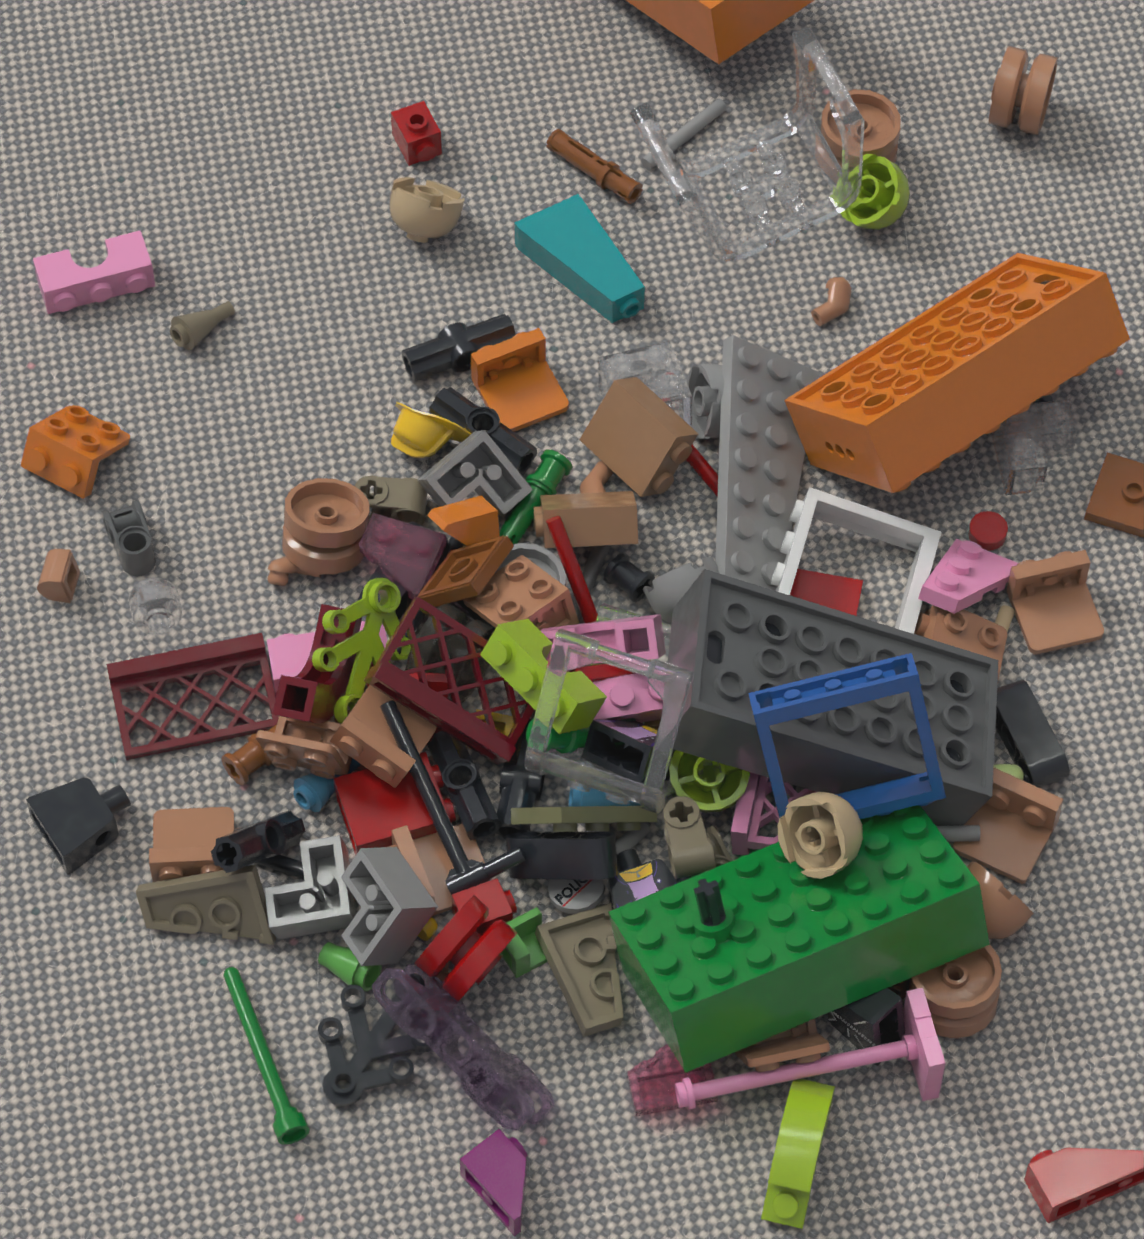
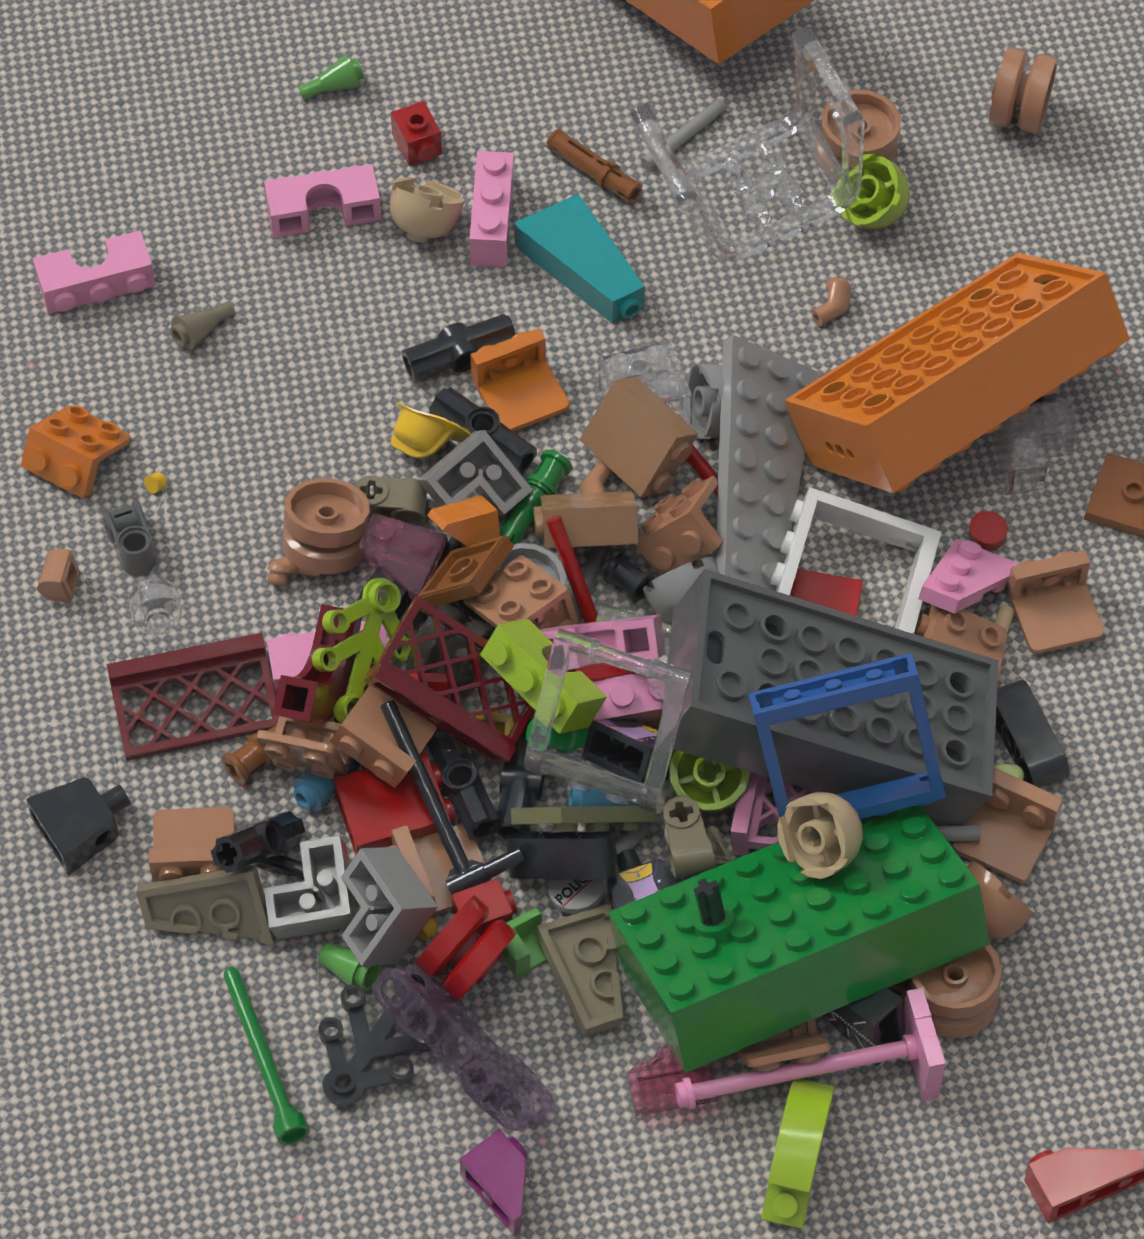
none -> yellow piece [144,472,167,494]
none -> bright pink arch [264,164,381,238]
none -> bright green cone [298,54,365,100]
none -> bright pink arch [469,151,514,267]
none -> nougat bracket [634,476,723,576]

